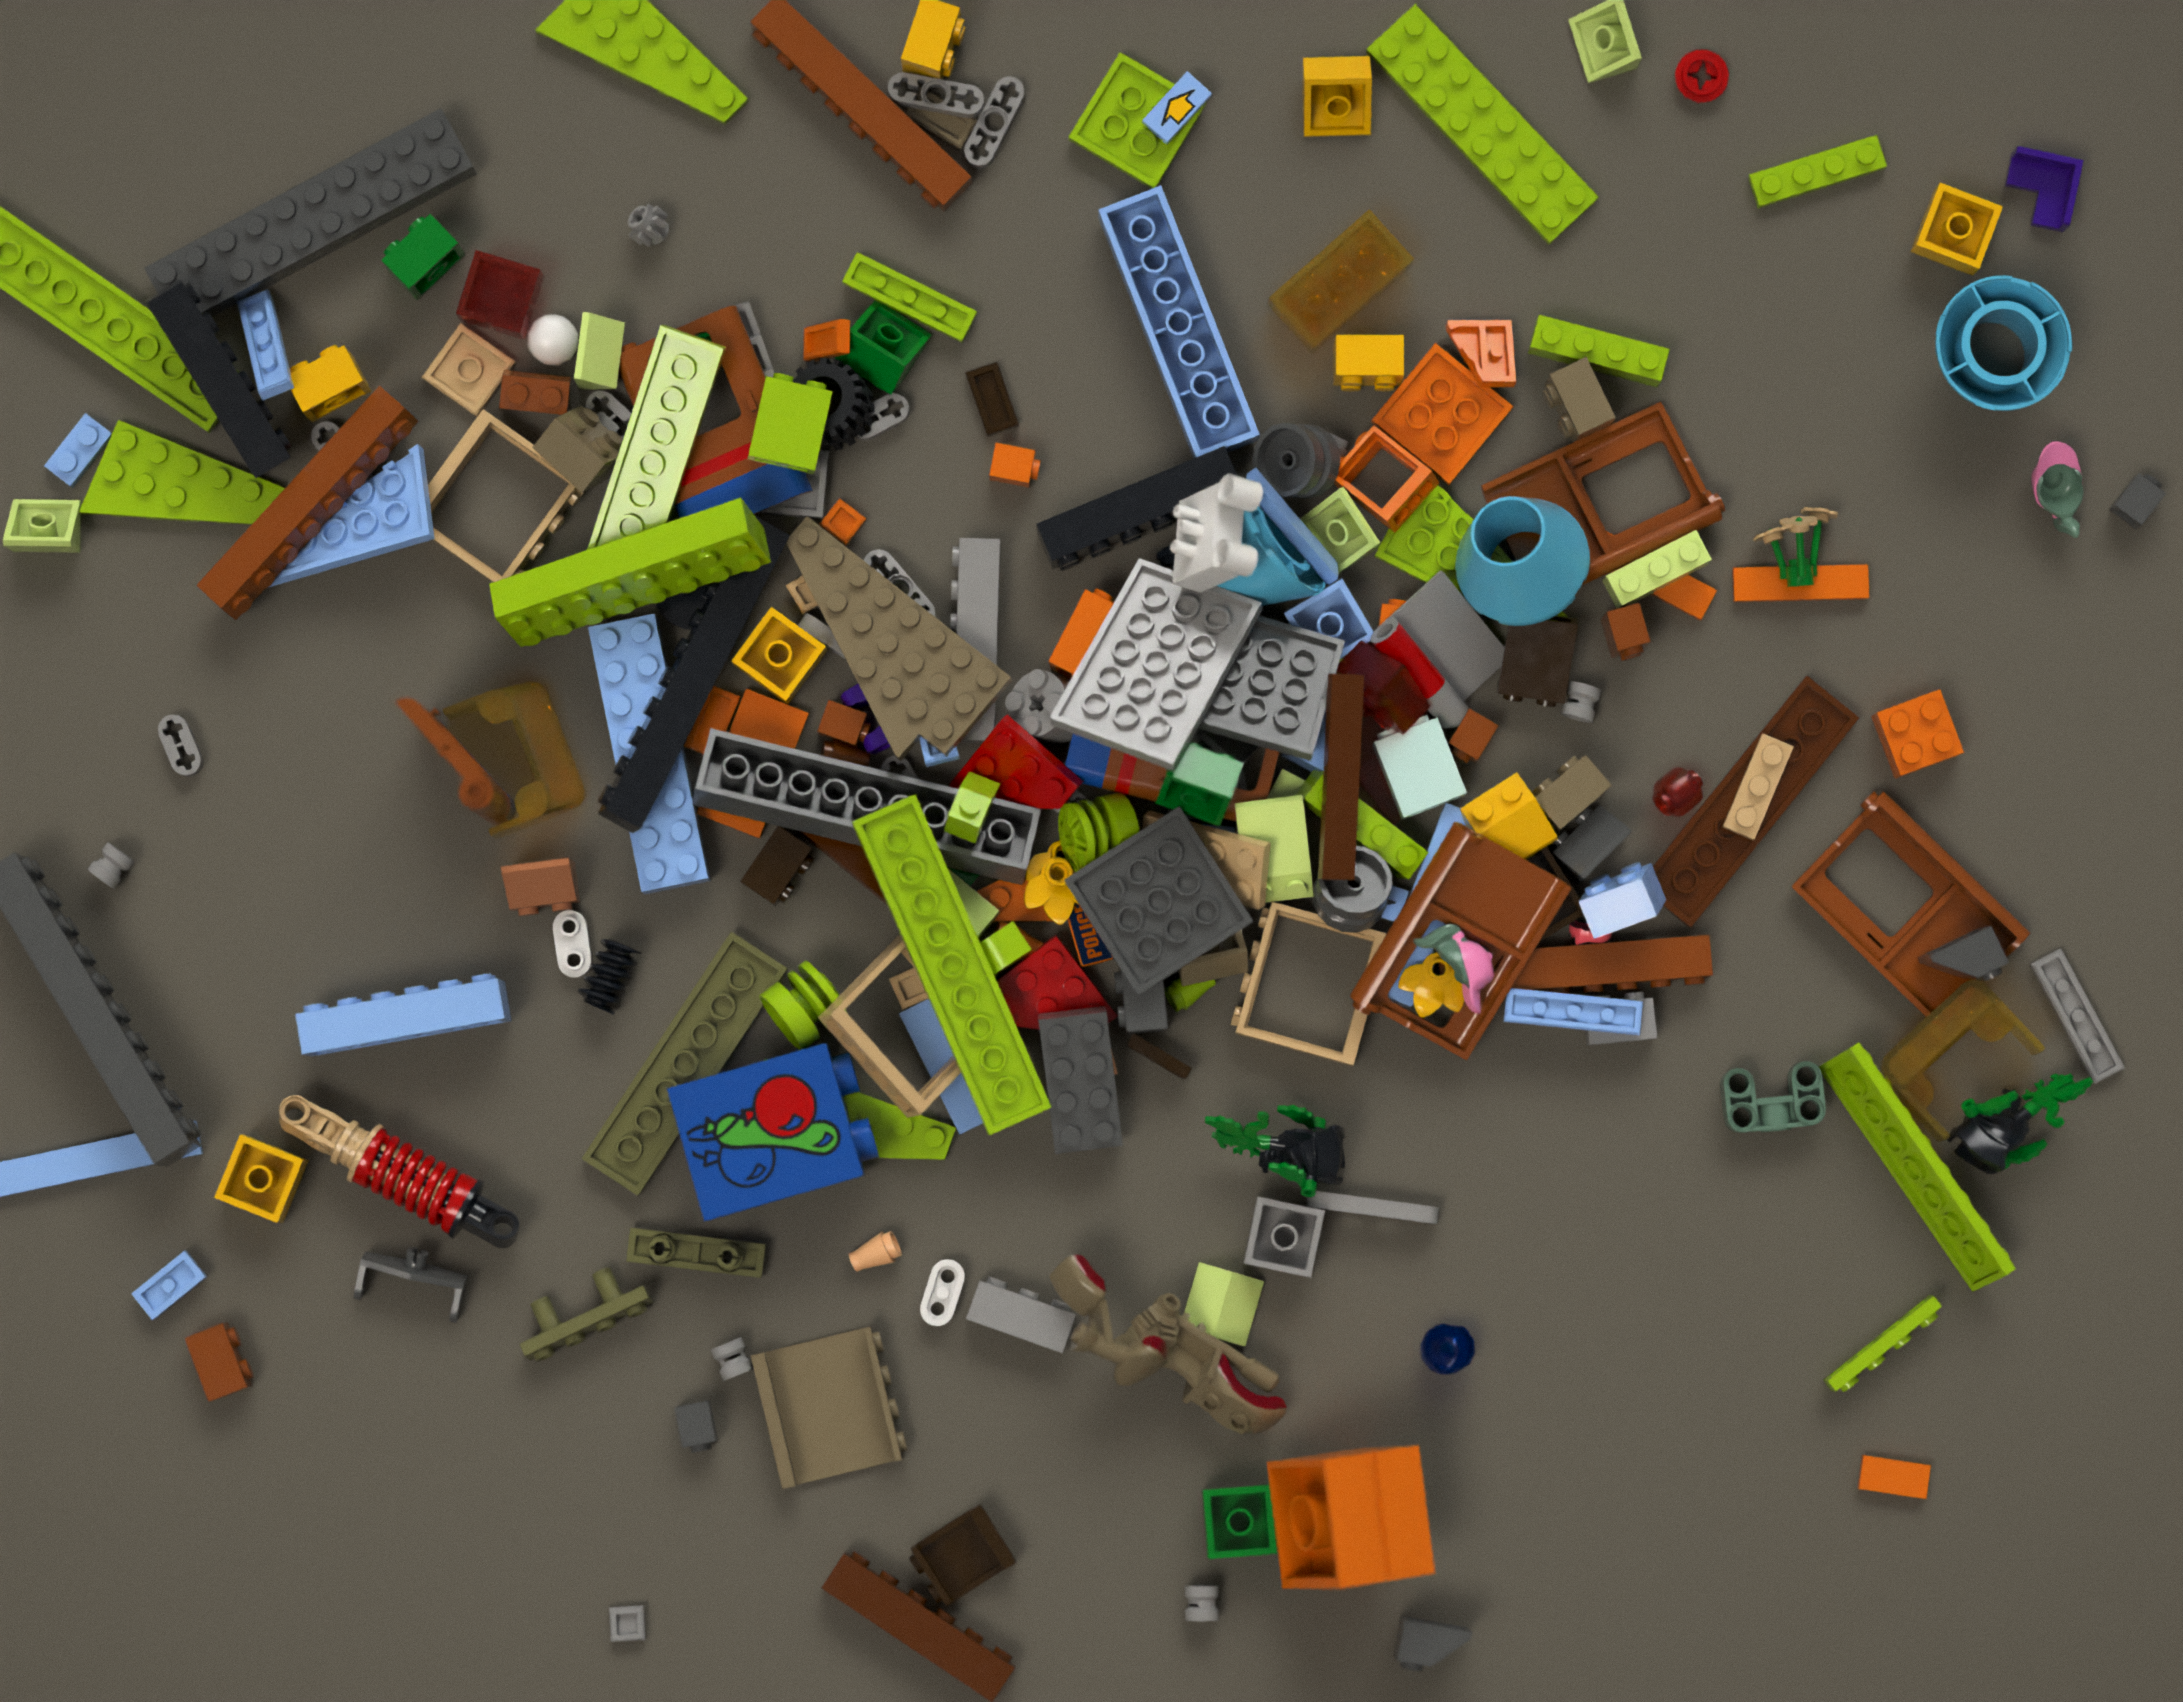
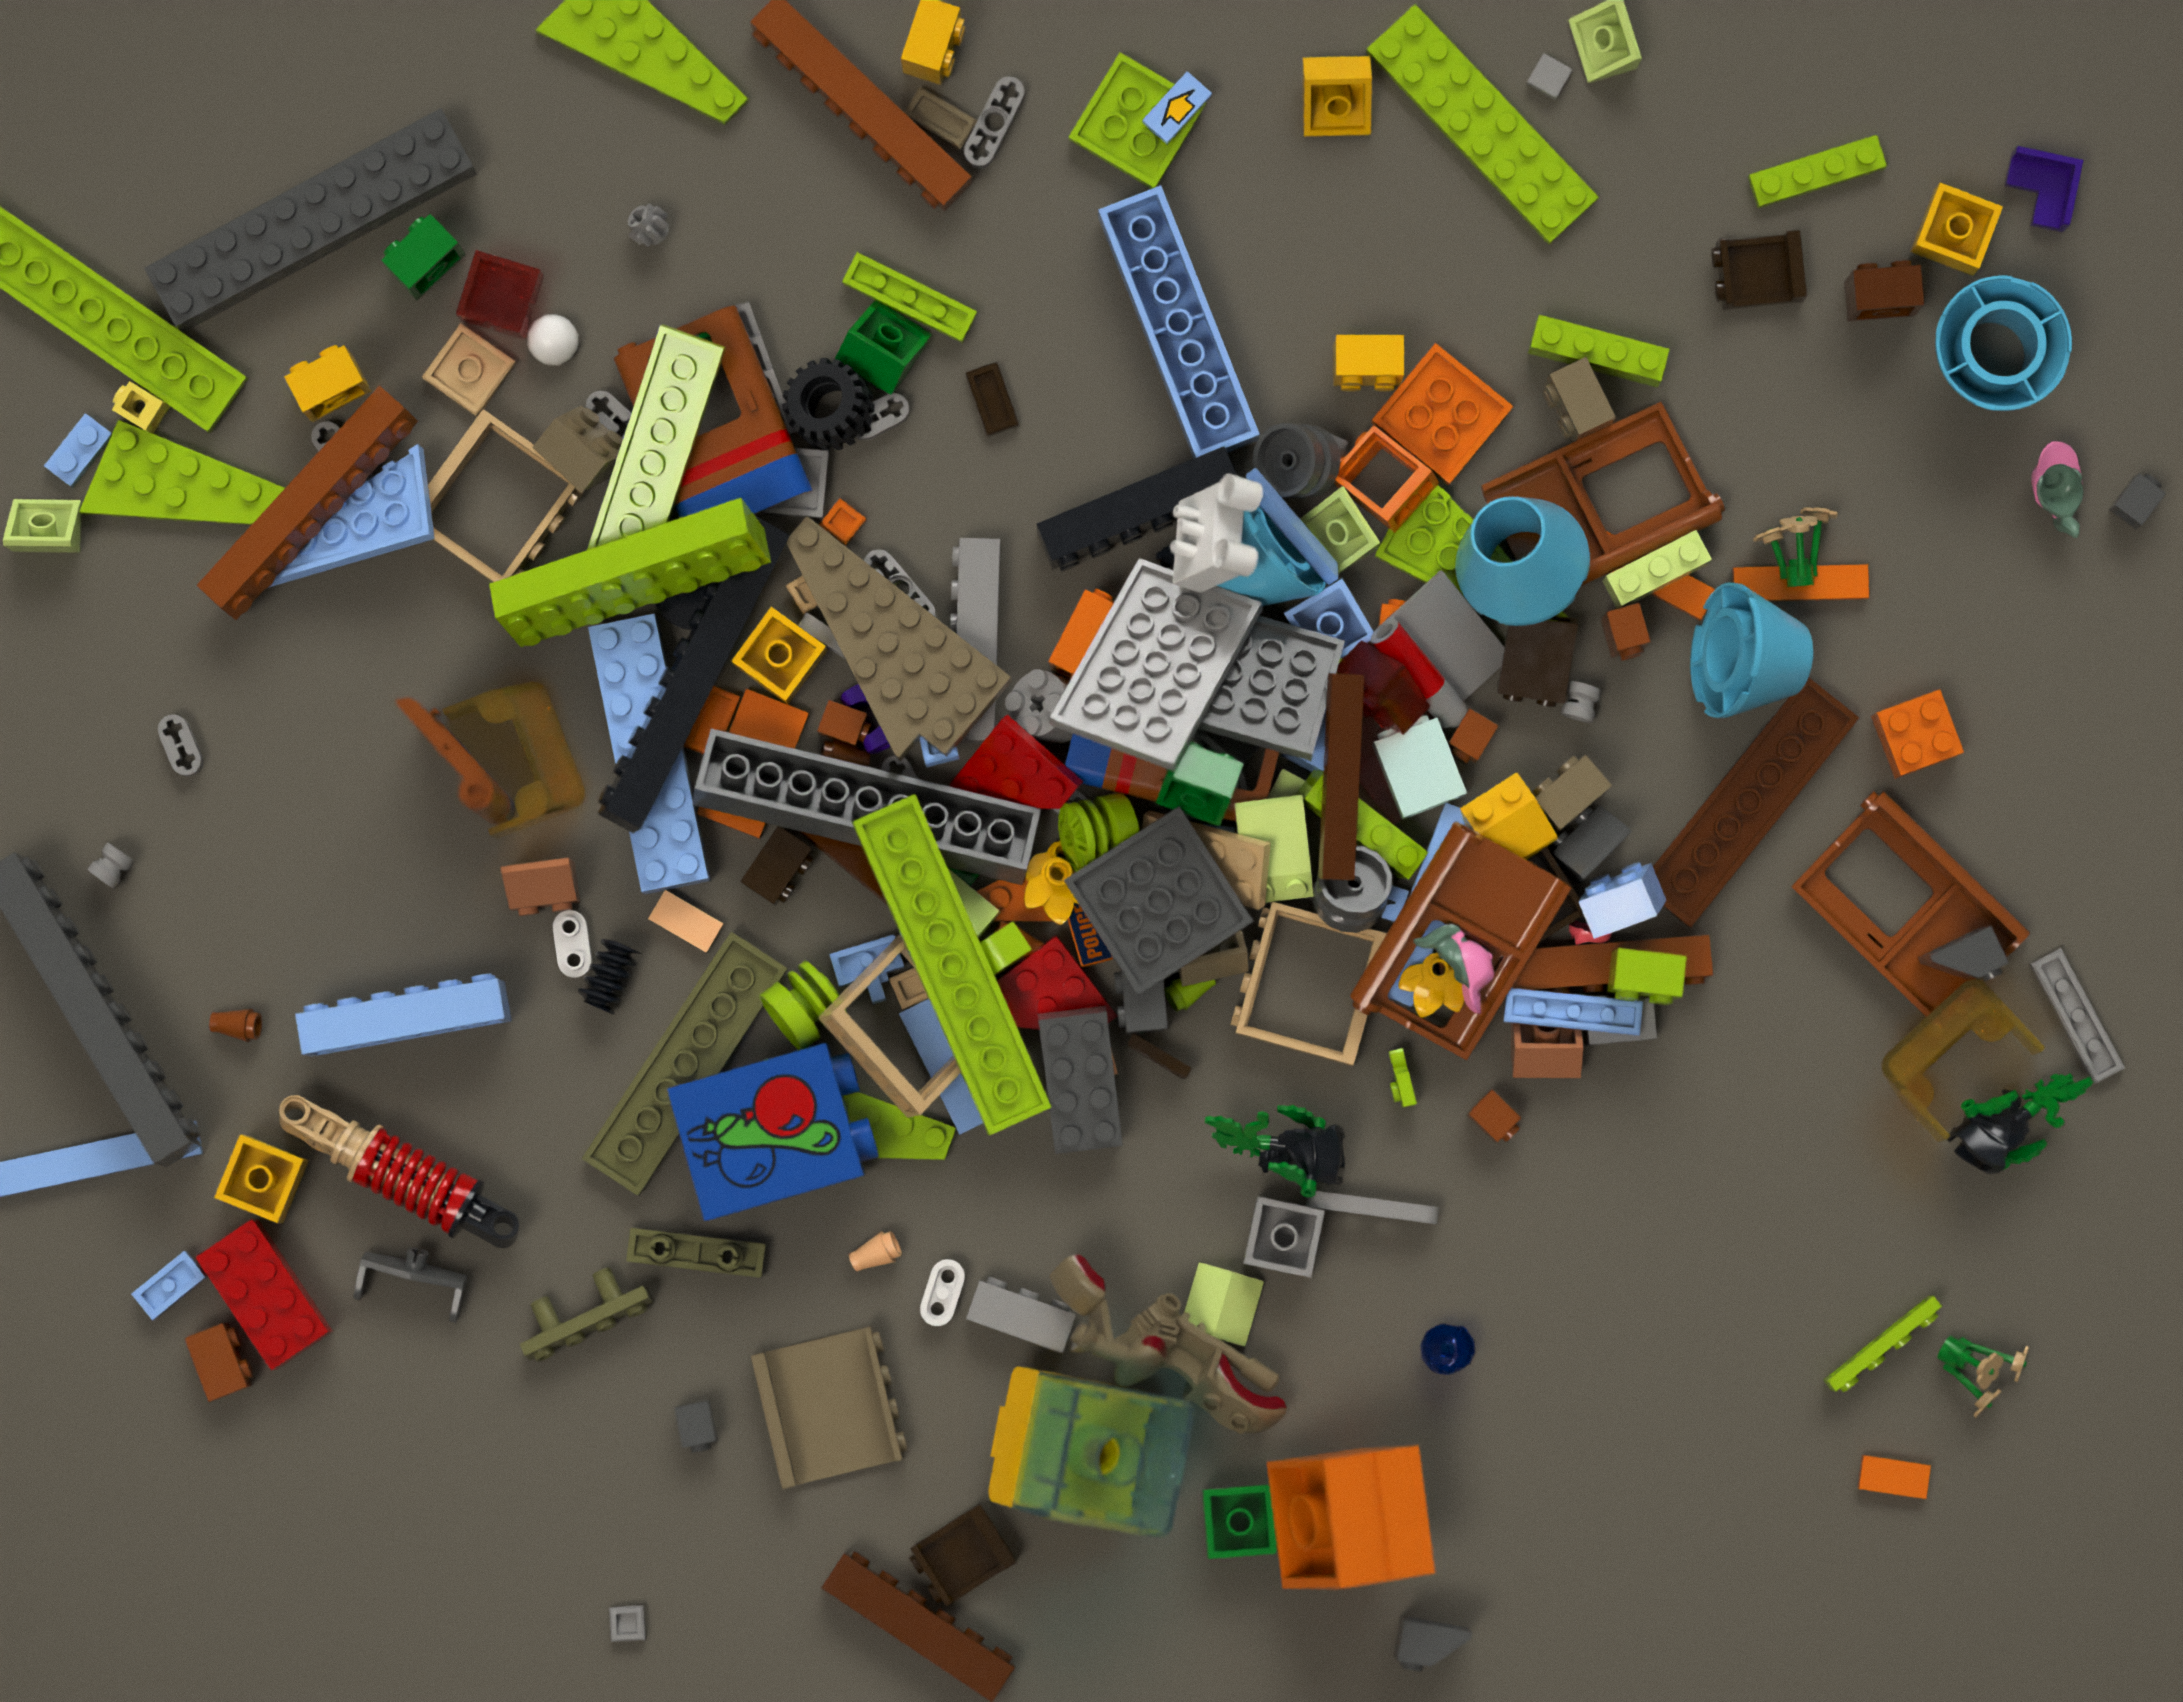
black brick [145,279,292,478] -> none
light blue tile [237,289,294,400] -> none
dark orange brick [499,370,571,415] -> none
yellowish green slope [574,312,625,390] -> none
light grey wheel [710,1337,754,1381] -> none
lime panel [748,373,833,474] -> none
orange tile [804,319,850,362] -> none
light grey beam [888,72,984,118] -> none
lime slope [944,771,1000,844] -> none
orange brick [989,443,1041,488] -> none
light grey wheel [1185,1585,1219,1621] -> none
clear yellow brick [1267,209,1414,354] -> none
orange wing [1446,320,1516,387] -> none
clear red head [1652,767,1703,817] -> none
red gear [1675,49,1729,104] -> none
sand green beam [1720,1061,1826,1133] -> none
tan plate [1722,733,1794,840] -> none
lime plate [1819,1042,2016,1292] -> none
none -> light yellow brick [112,381,170,434]
none -> red brick [195,1219,333,1371]
none -> dark orange cone [209,1009,262,1042]
none -> light nougat tile [648,890,724,953]
none -> light blue hinge [829,934,905,1004]
none -> clear light blue piece [988,1366,1195,1538]
none -> lime plate [1388,1048,1417,1108]
none -> dark orange brick [1466,1090,1521,1143]
none -> nougat slope [1511,1023,1583,1078]
none -> light grey tile [1526,53,1573,100]
none -> lime brick [1607,948,1687,1005]
none -> medium azure cone [1690,582,1813,718]
none -> dark brown panel [1711,230,1807,310]
none -> reddish brown brick [1844,260,1924,322]
none -> plant [1937,1335,2029,1418]

